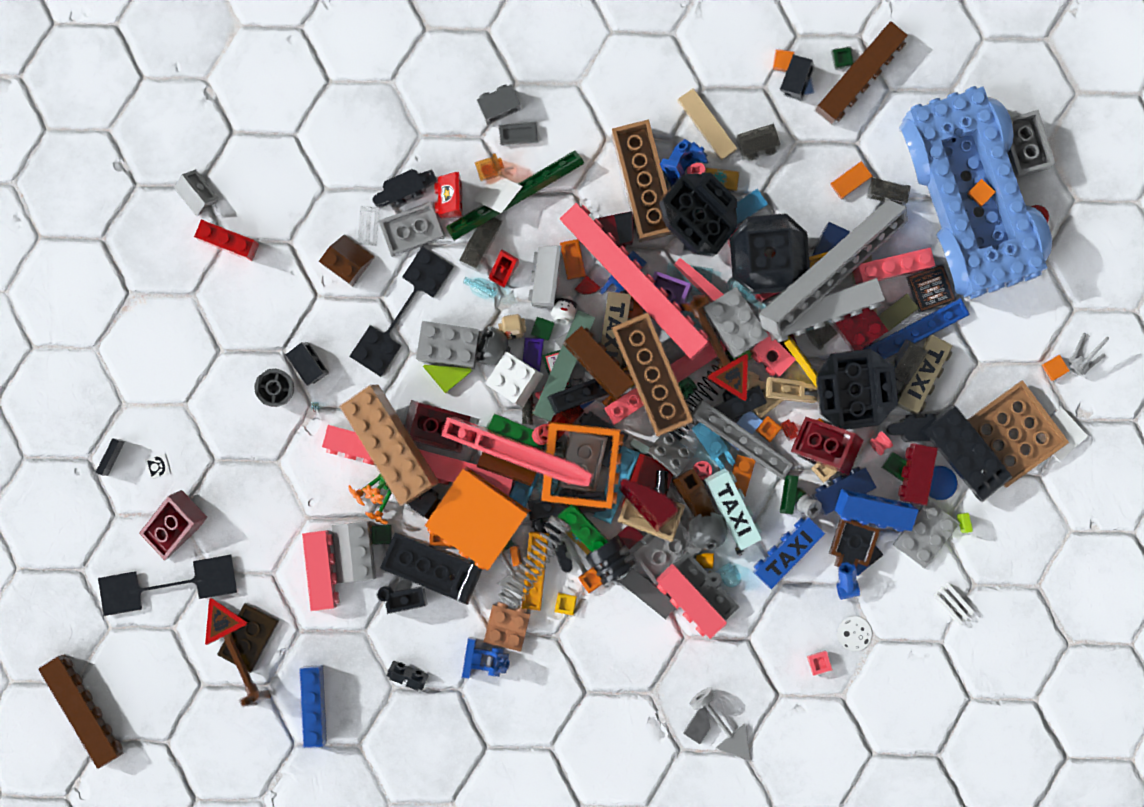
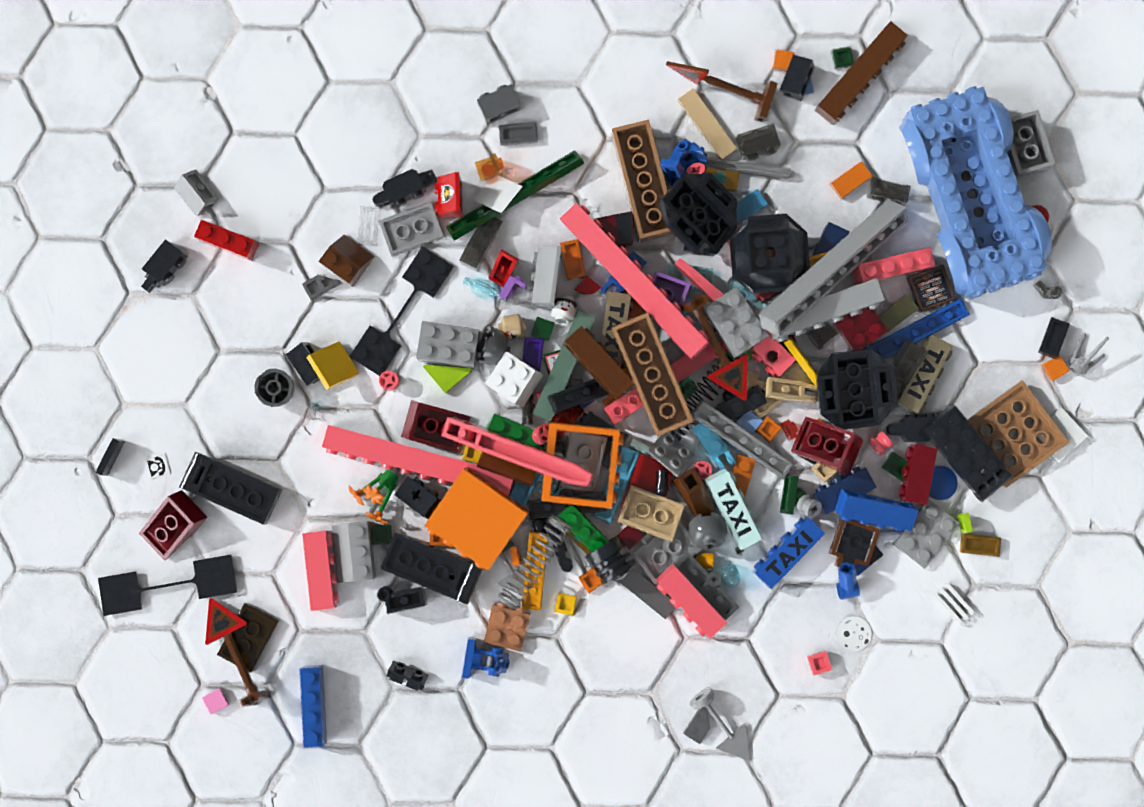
reddish brown brick [38,654,124,770] -> none
medium nougat brick [339,385,439,506] -> none
dark red slope [618,478,678,532] -> none
orange tile [967,179,995,207] -> none
none -> black hinge [141,239,188,293]
none -> black hinge [179,451,283,525]
none -> bright pink tile [202,687,230,715]
none -> flat silver tile [302,275,342,301]
none -> yellow tile [307,341,359,390]
none -> coral wheel [379,371,400,391]
none -> yellow tile [462,445,482,463]
none -> medium lavender bracket [499,275,527,301]
none -> reddish brown piece [666,61,778,122]
none -> light grey axle [702,157,791,179]
none -> pearl gold tile [959,533,1001,557]
none -> clear smoke arm [1033,279,1062,299]
none -> black tile [1038,317,1070,359]

